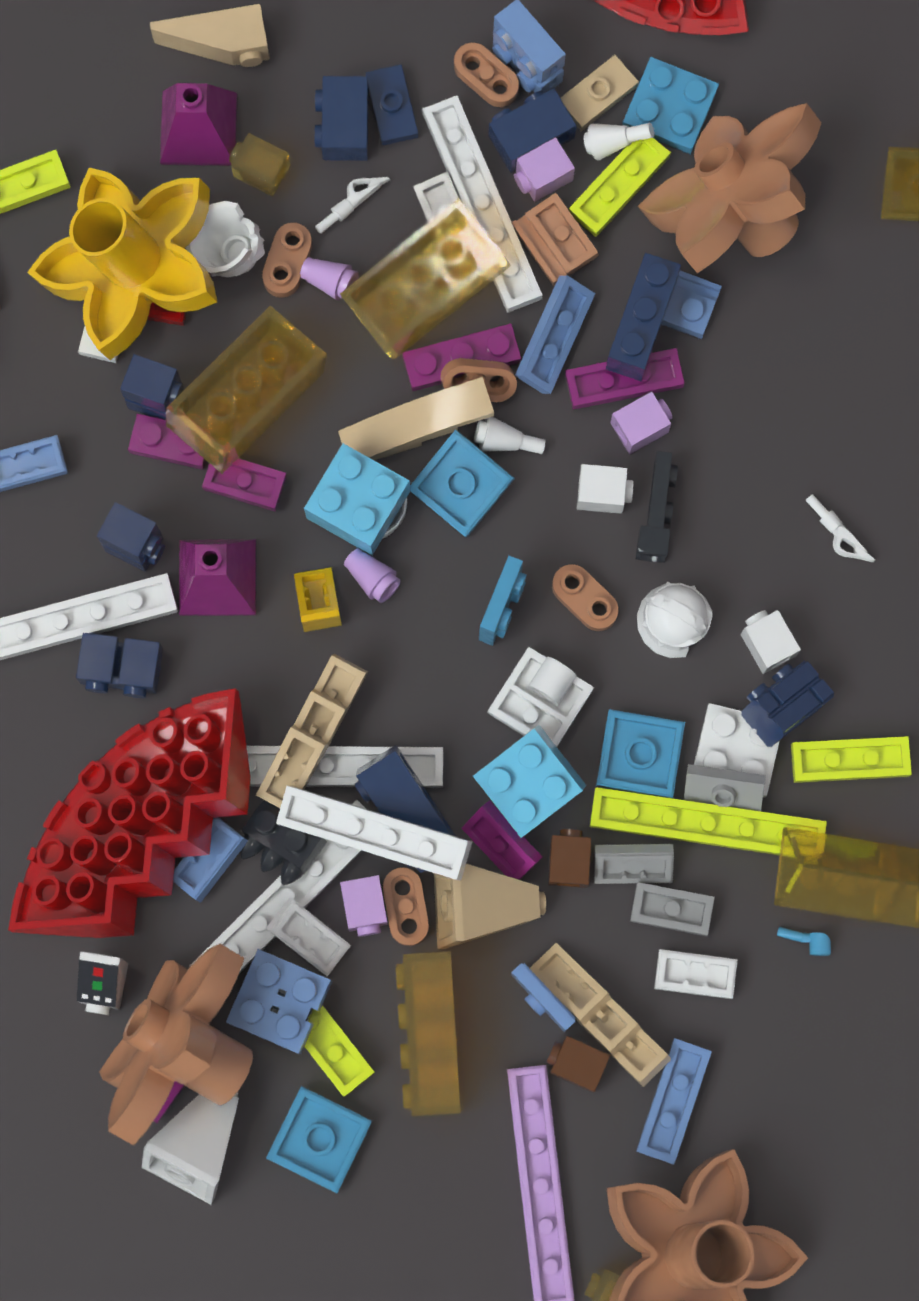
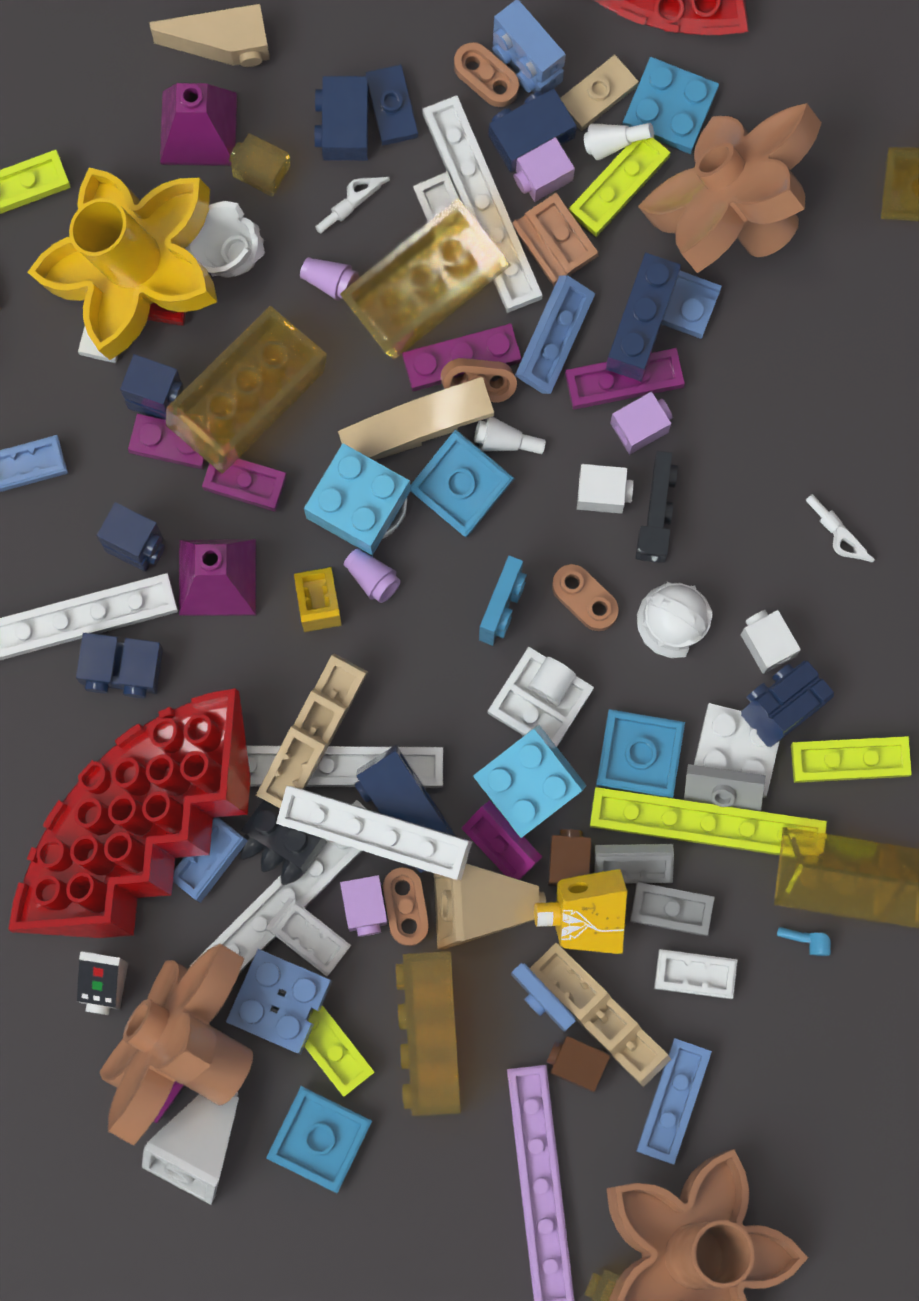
nougat plate [262,223,312,298] -> none
none -> yellow torso [534,869,627,954]

